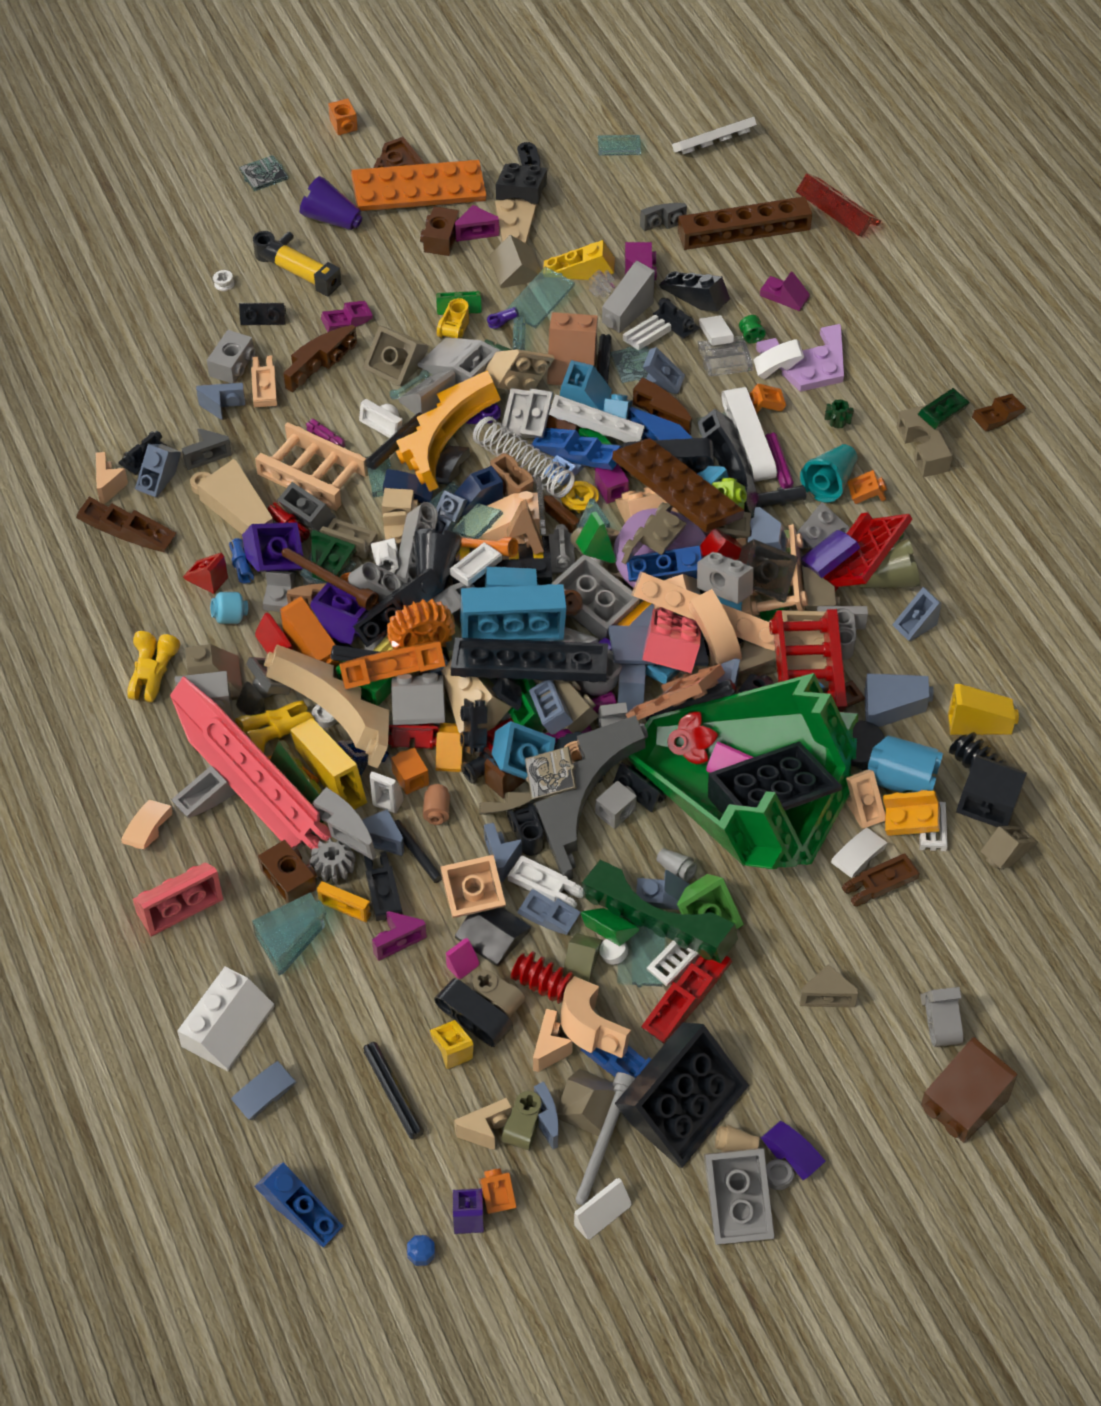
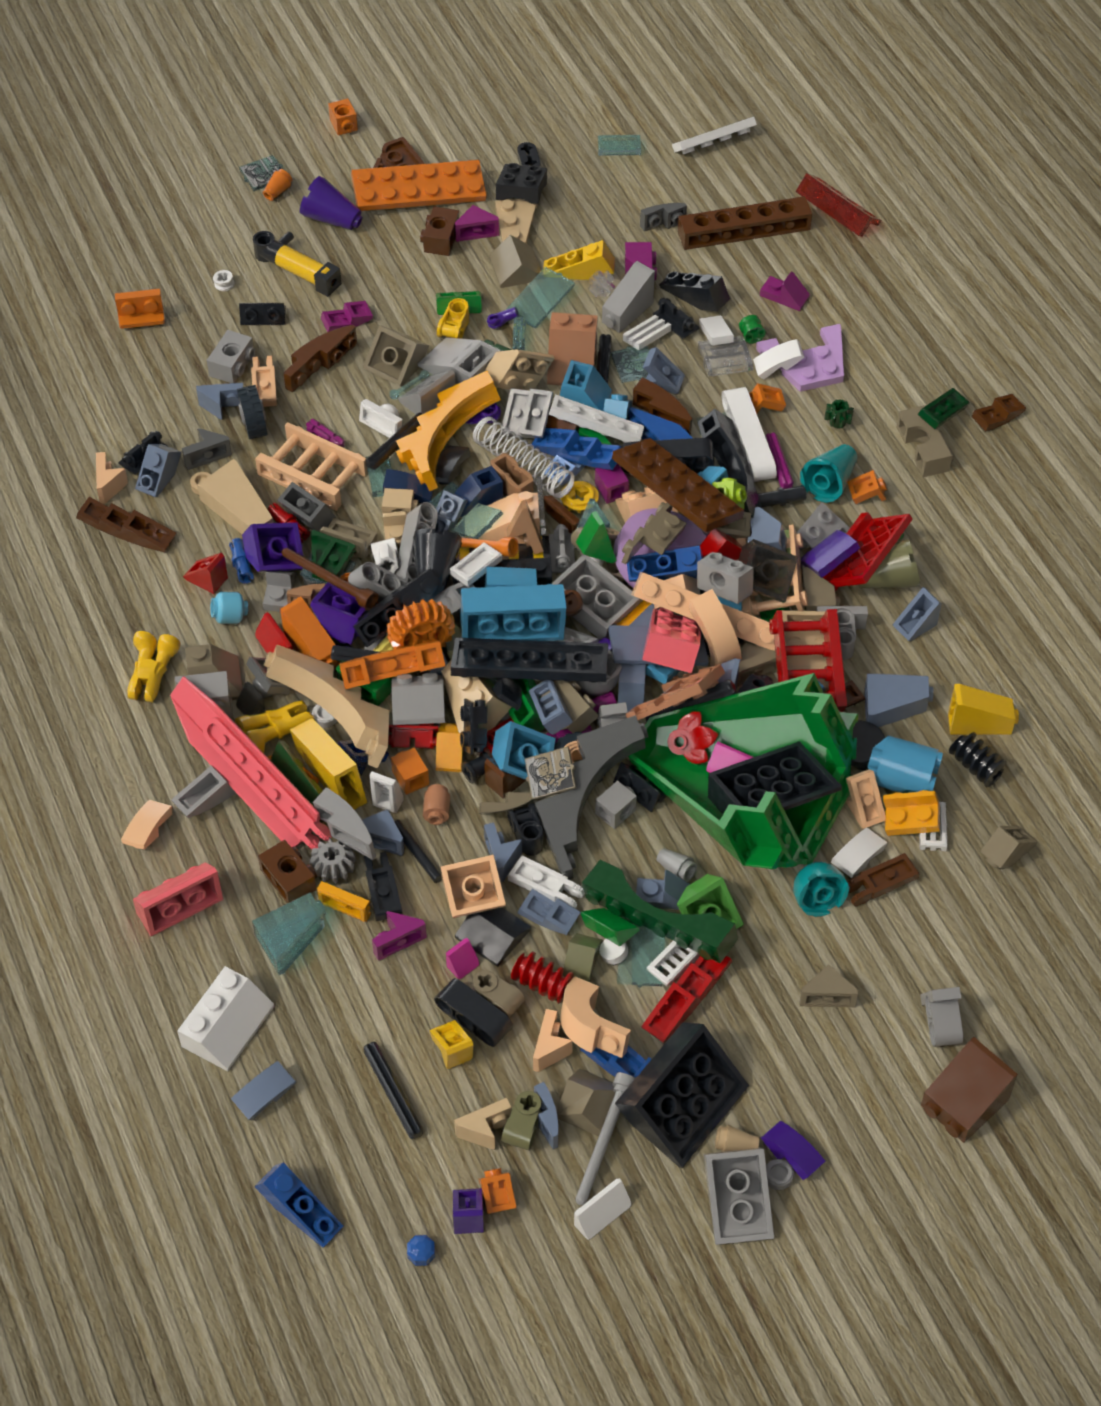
black slope [956,755,1027,827] -> none
none -> orange bracket [115,289,165,329]
none -> black wheel [237,385,268,440]
none -> orange cone [262,169,293,201]
none -> teal cylinder [793,862,849,917]

